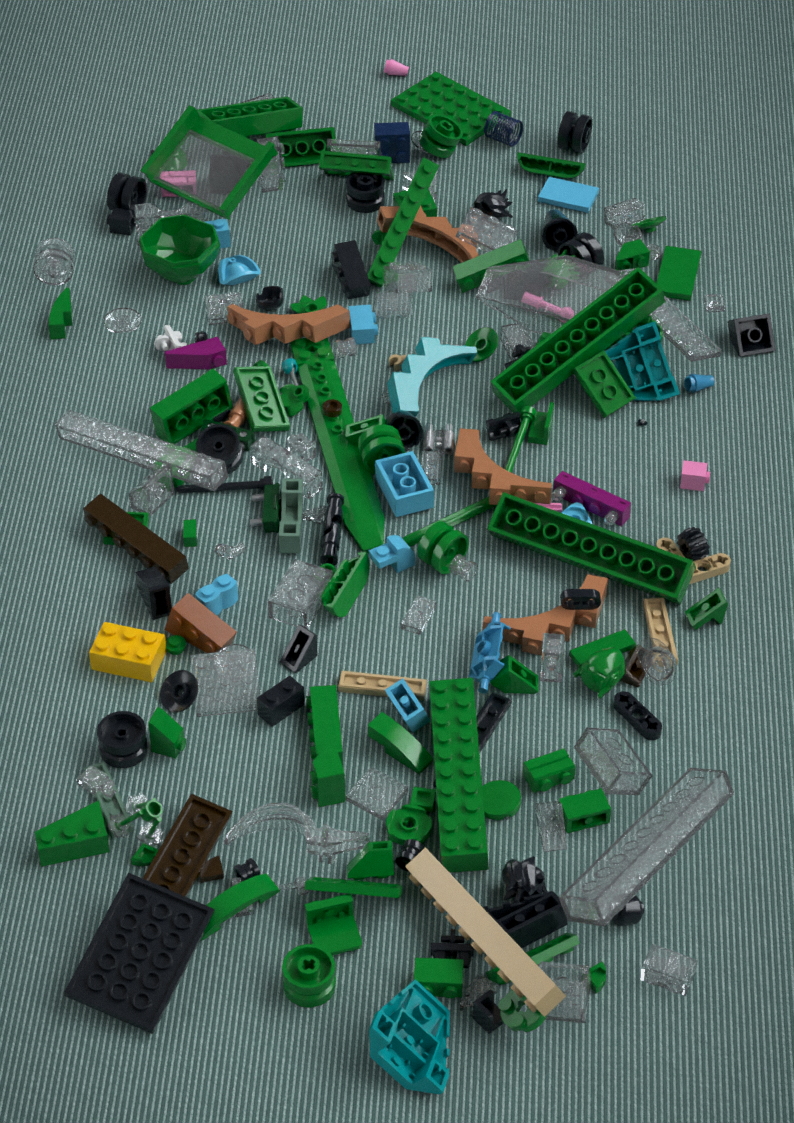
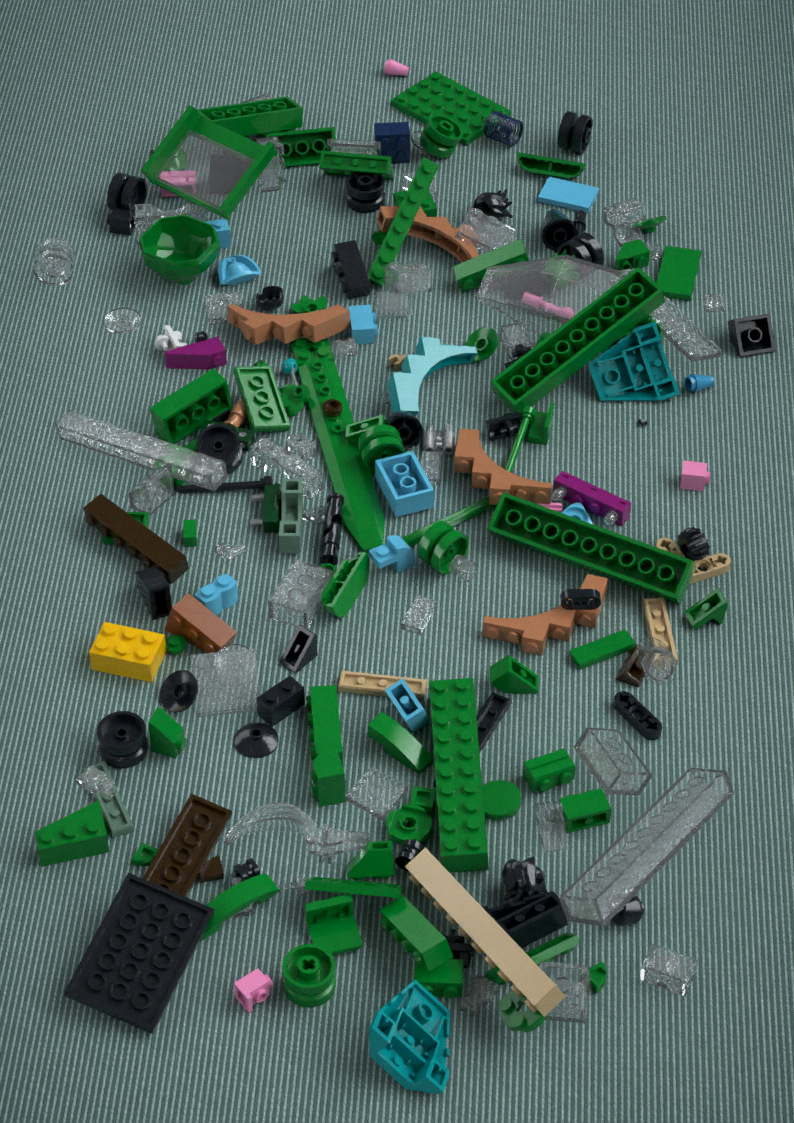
green slope [49,288,73,340] -> none
clear plant [108,794,163,846] -> none
dark azure plate [469,612,511,694] -> none
black panel [473,989,504,1034] -> none
clear brick [540,633,565,683] -> none
green tile [572,350,636,418] -> none
green helmet [573,647,625,699] -> none
none -> black dish [234,723,279,758]
none -> bright pink brick [234,968,274,1013]
none -> green brick [379,896,453,972]
none -> black pin [573,210,586,234]

